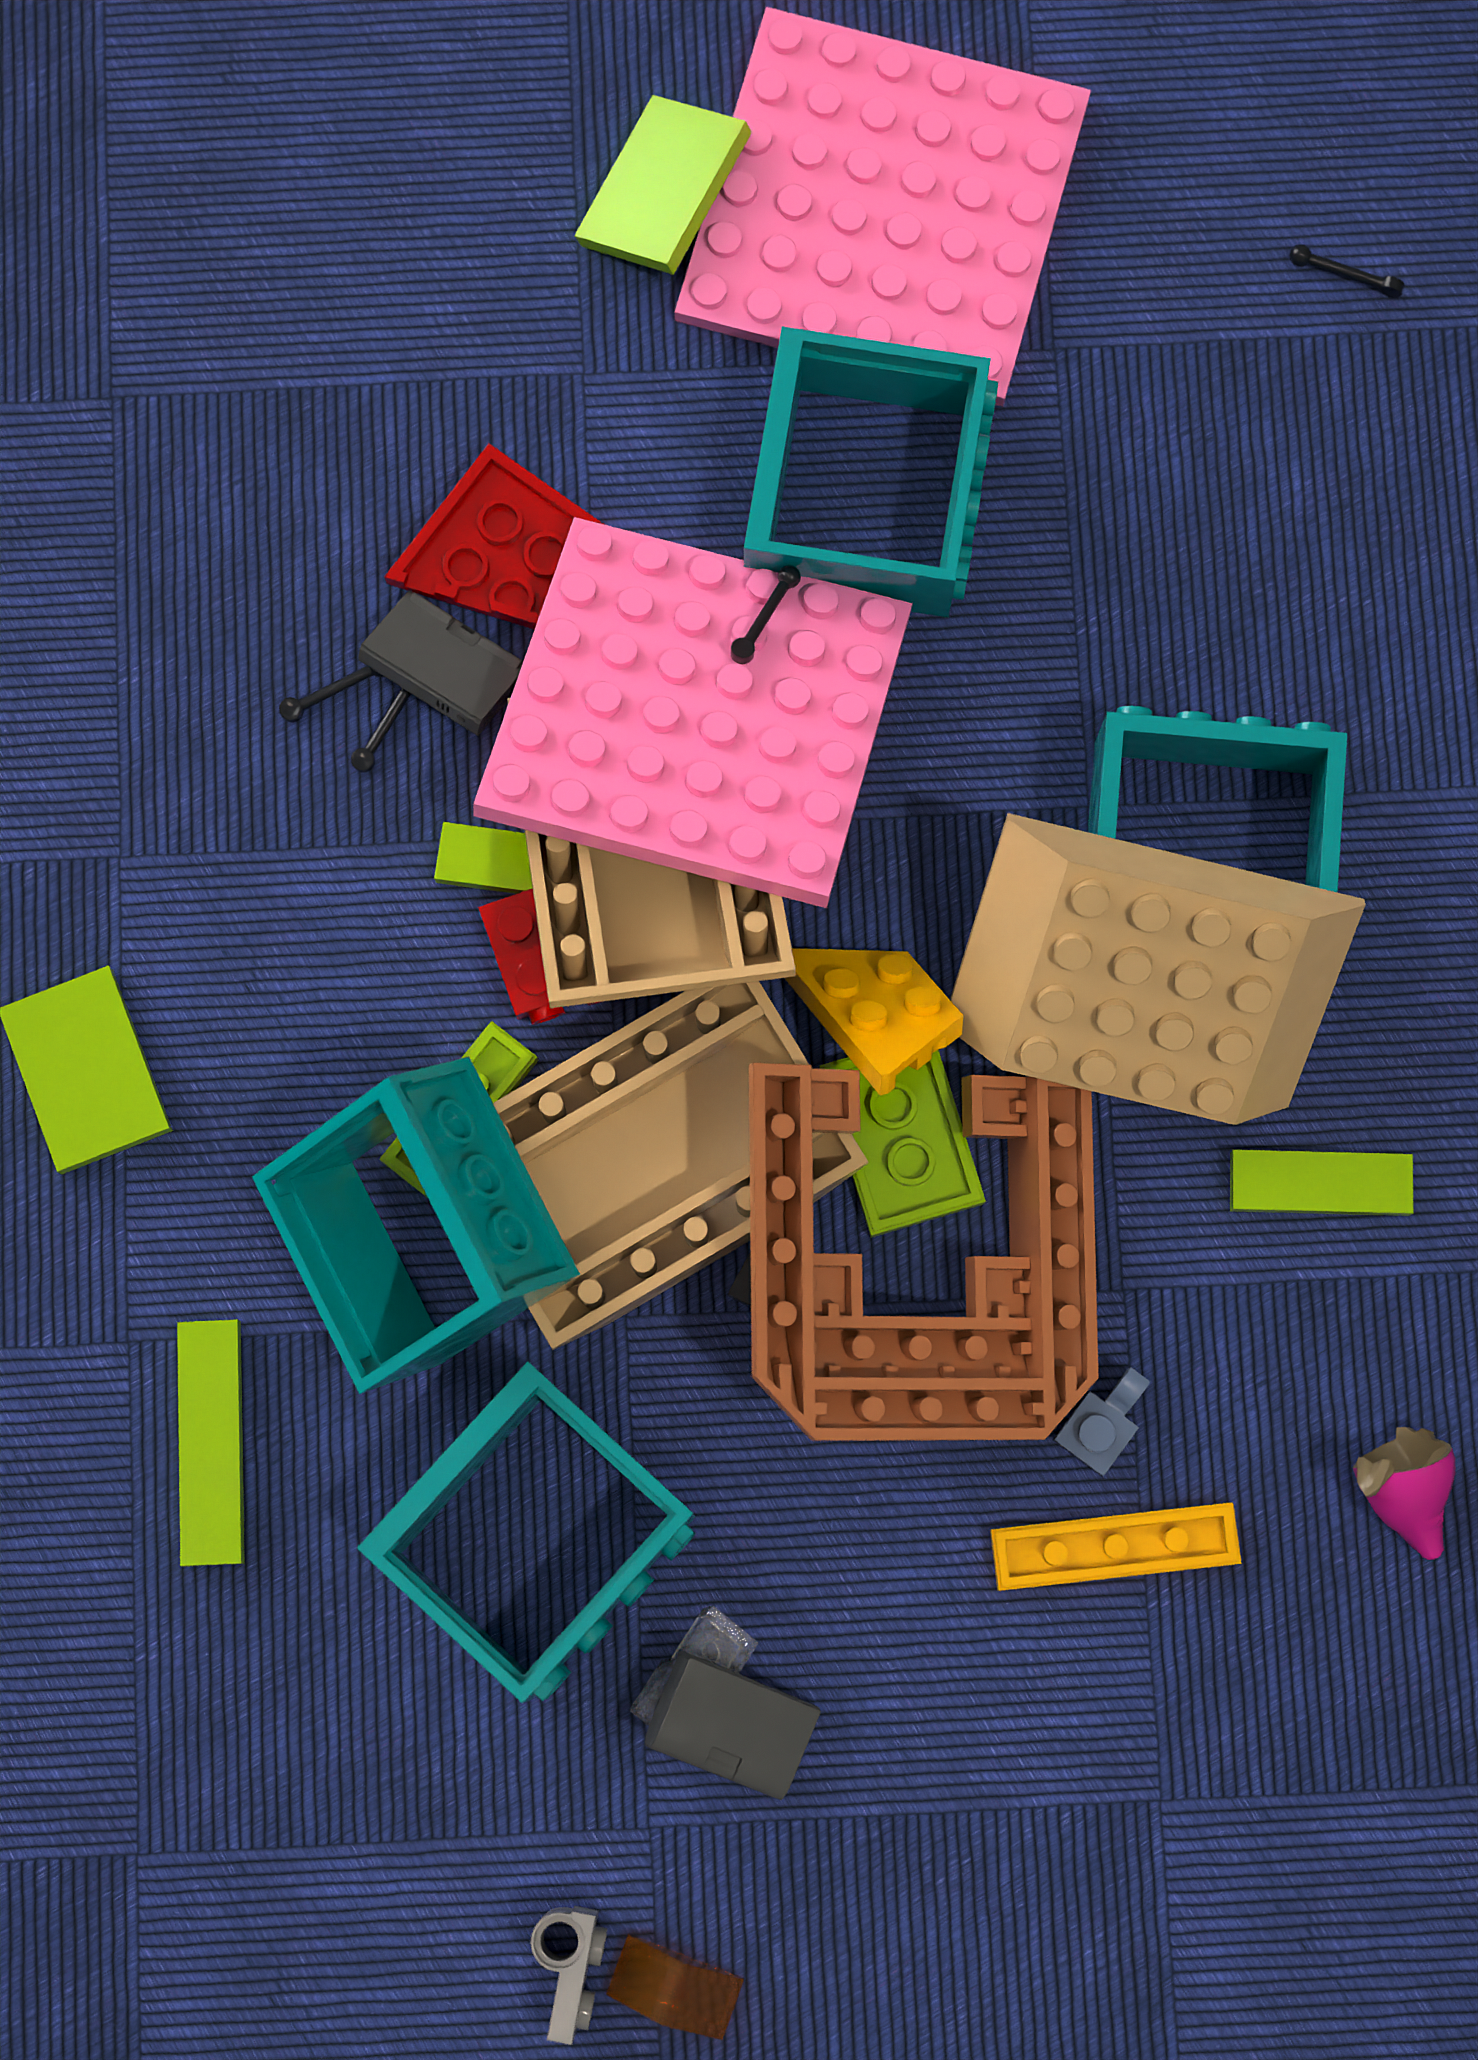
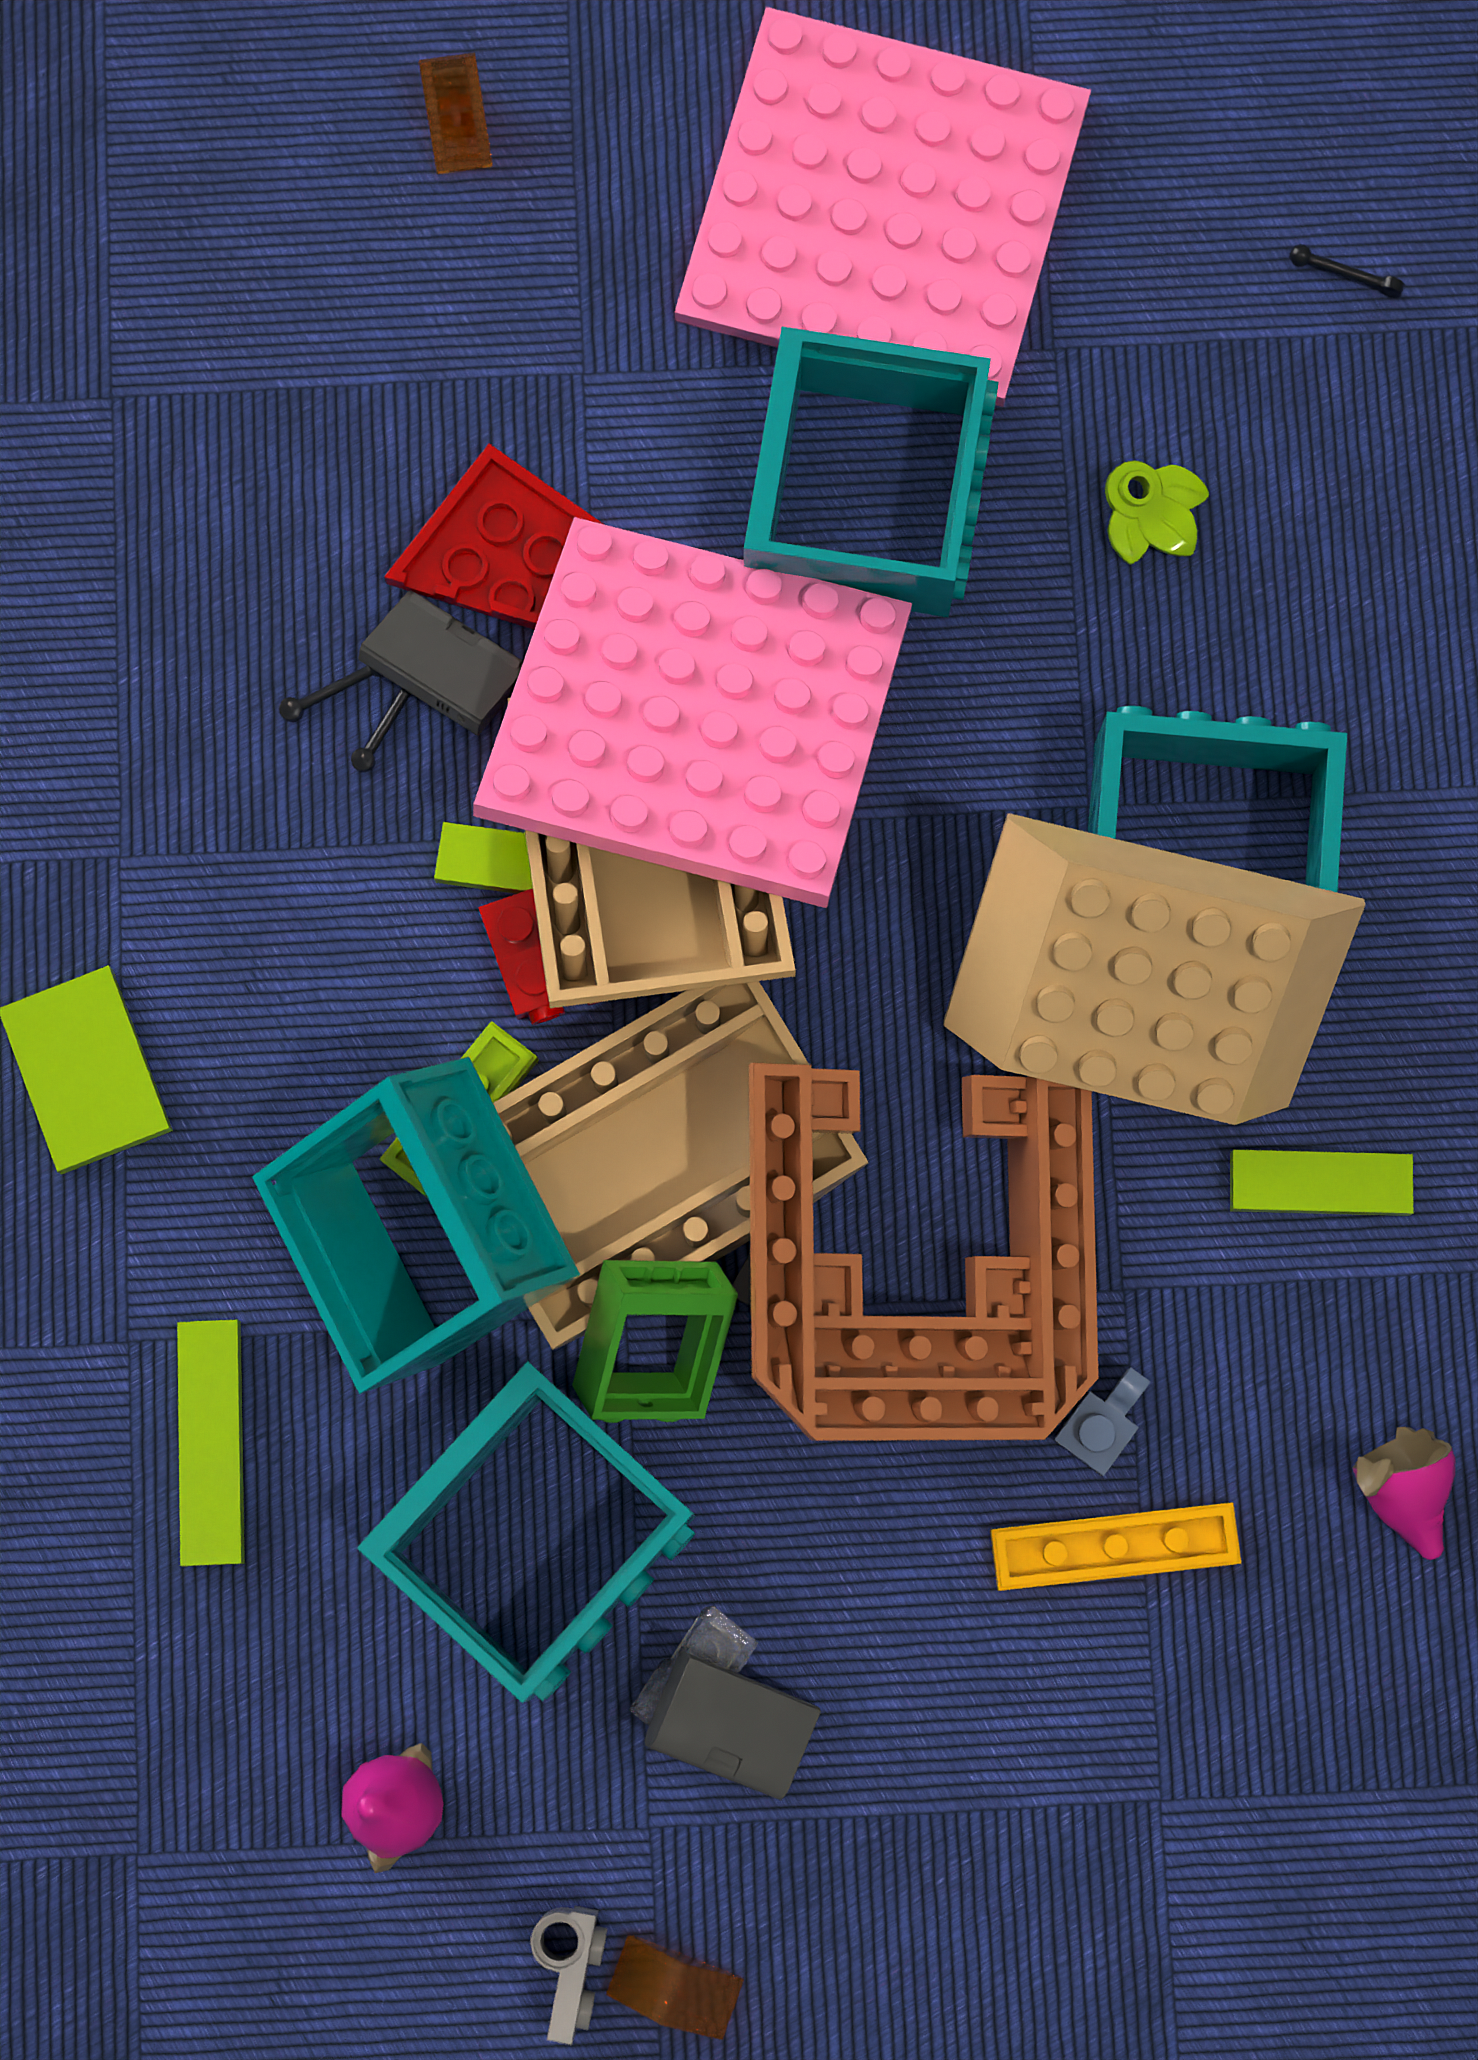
tile [574,95,752,275] -> none
black hinge [730,565,801,664] -> none
yellow wing [784,948,963,1096] -> none
lime tile [819,1050,986,1238] -> none
none -> dark pink hat [342,1743,443,1873]
none -> clear orange slope [419,52,493,174]
none -> bright green window [572,1260,738,1423]
none -> lime plate [1105,461,1209,565]

